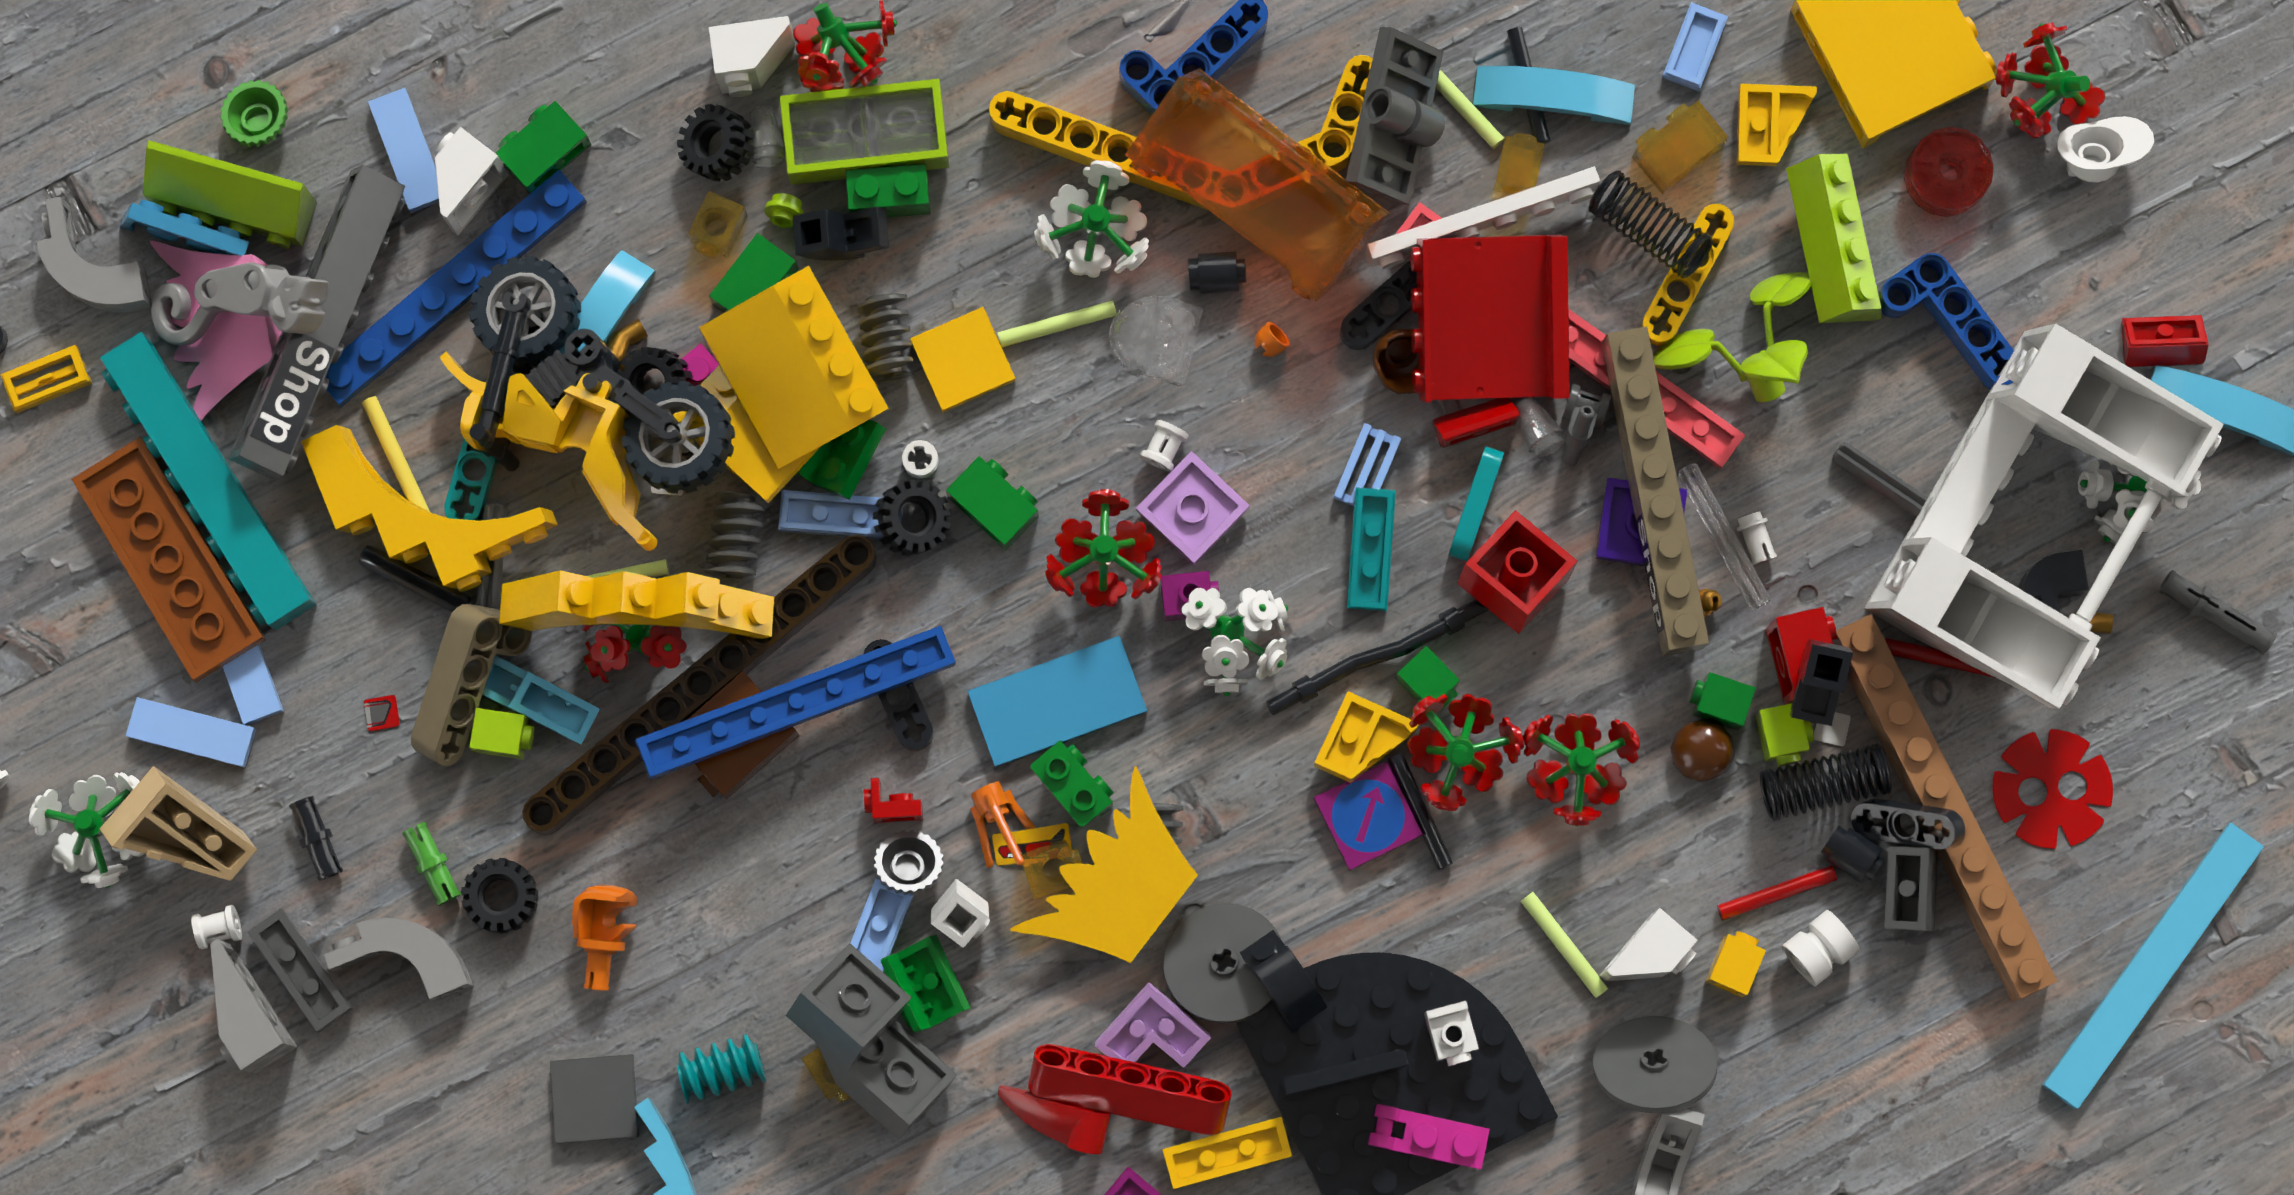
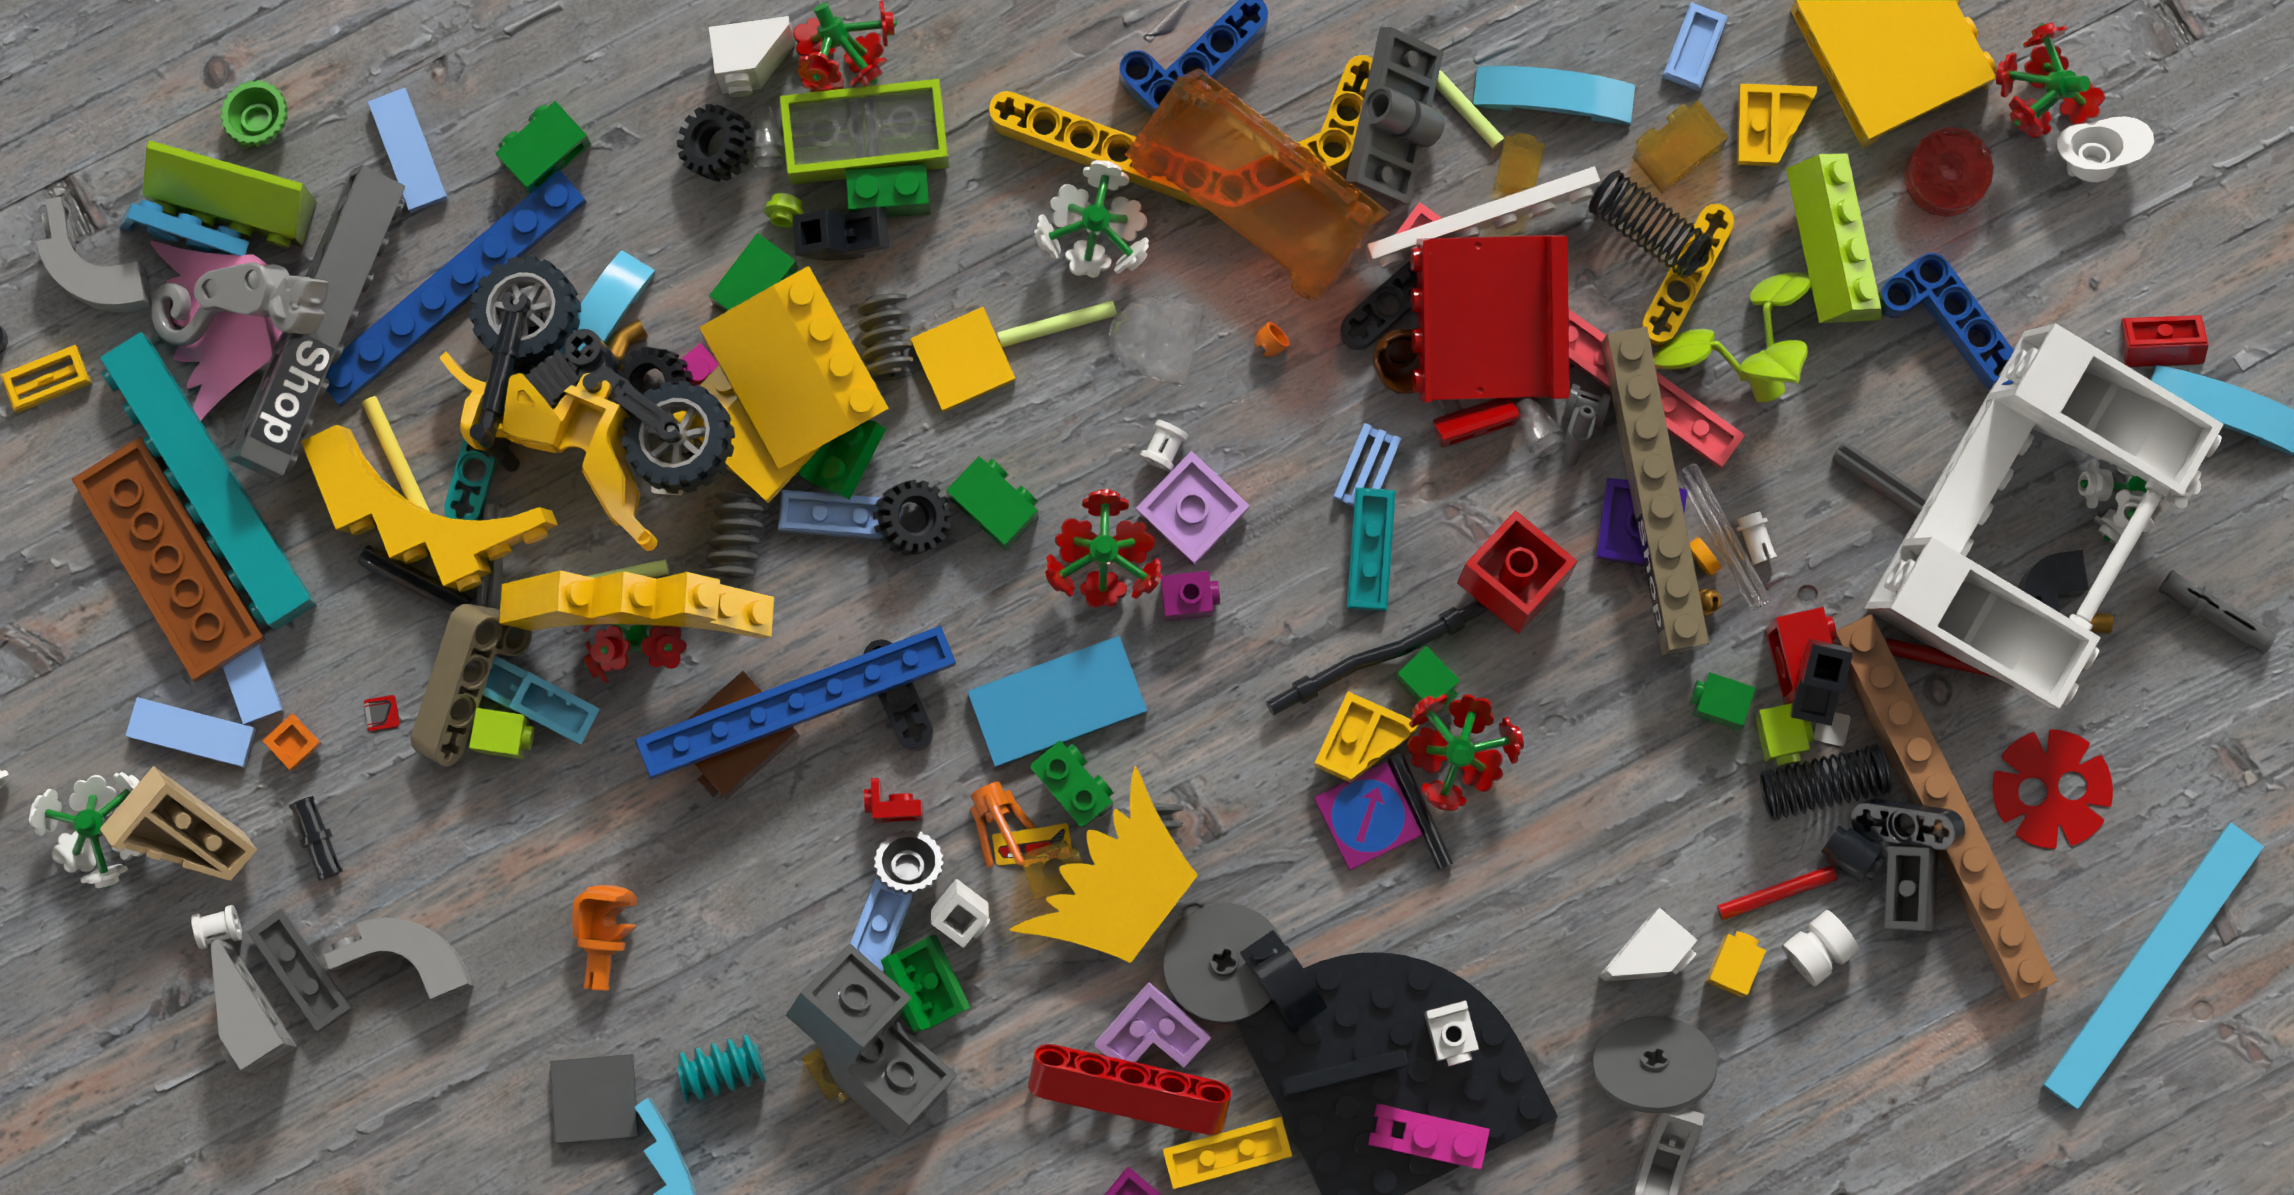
bright green pin [402,822,462,906] -> none
white slope [435,127,508,236] -> none
black tyre [461,858,539,934] -> none
dark brown beam [522,535,876,835] -> none
clear yellow brick [688,191,748,259] -> none
white bush [902,440,939,479] -> none
red piece [998,1085,1111,1155] -> none
white plant [1182,588,1288,696] -> none
black brick [1188,251,1246,294] -> none
teal beam [1448,446,1504,562] -> none
black bar [1507,27,1551,145] -> none
yellowish green bar [1520,892,1609,998] -> none
red plant [1523,713,1640,827] -> none
reddish brown hair [1670,720,1735,782] -> none
none -> orange plate [263,713,322,772]
none -> light orange tile [1690,536,1722,577]

